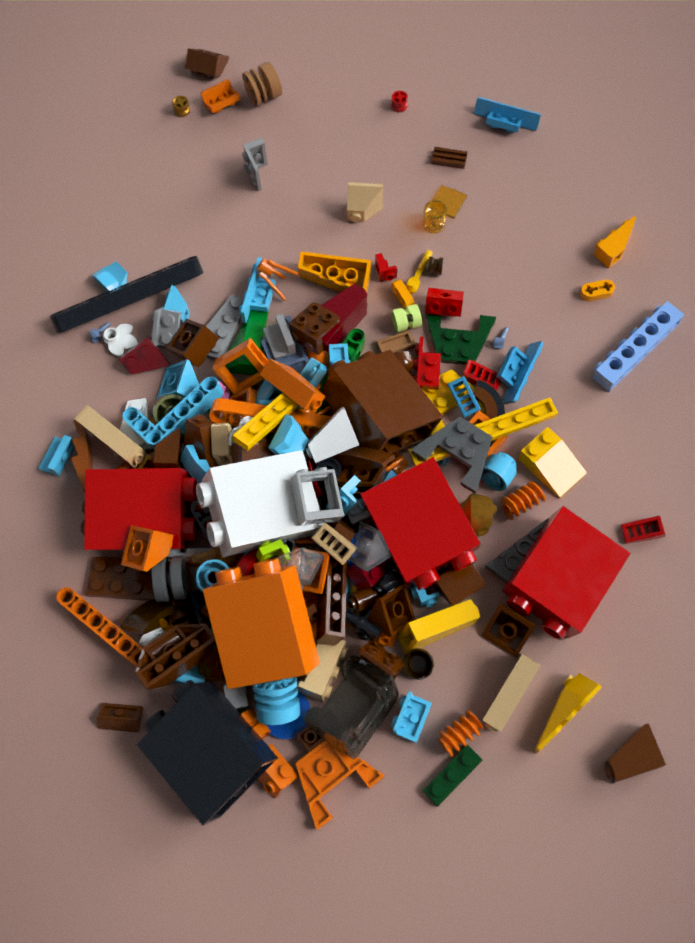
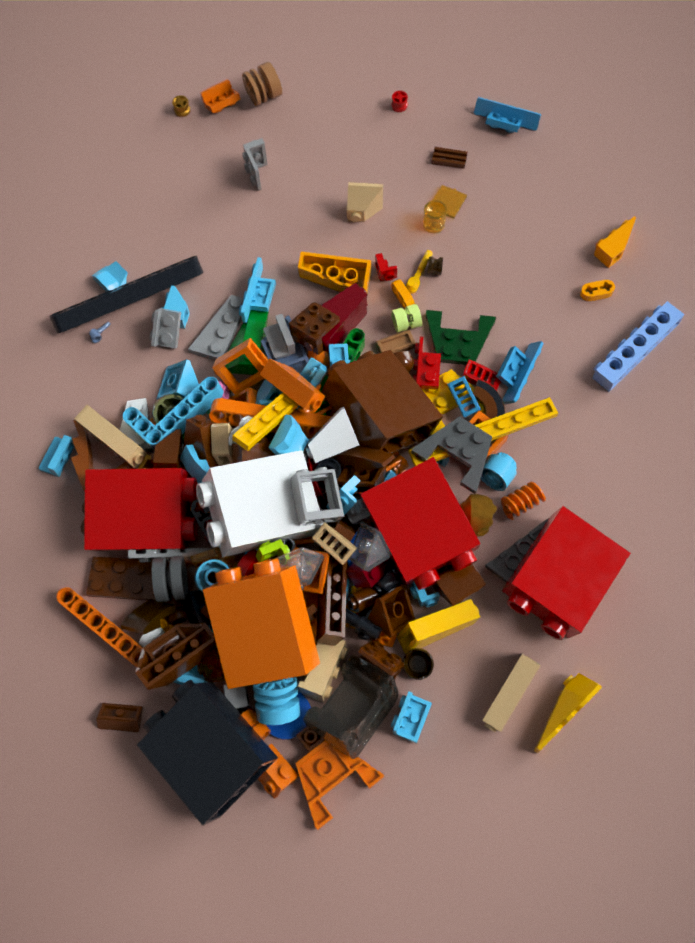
white plate [103,324,138,356] -> none
dark red wing [119,337,170,374] -> none
orange slope [121,525,174,572] -> none
reddish brown slope [166,318,219,368] -> none
reddish brown slope [185,48,229,79] -> none
orange plant [256,258,298,301] -> none
dark green plate [423,744,483,807] -> none
red brick [425,288,464,317] -> none
orange piece [437,710,484,757] -> none
reddish brown slope [481,603,536,658] -> none
sand blue hand [493,327,509,349] -> none
slope [518,427,586,499] -> none
reddish brown slope [604,723,666,784] -> none
red slope [621,515,665,544] -> none

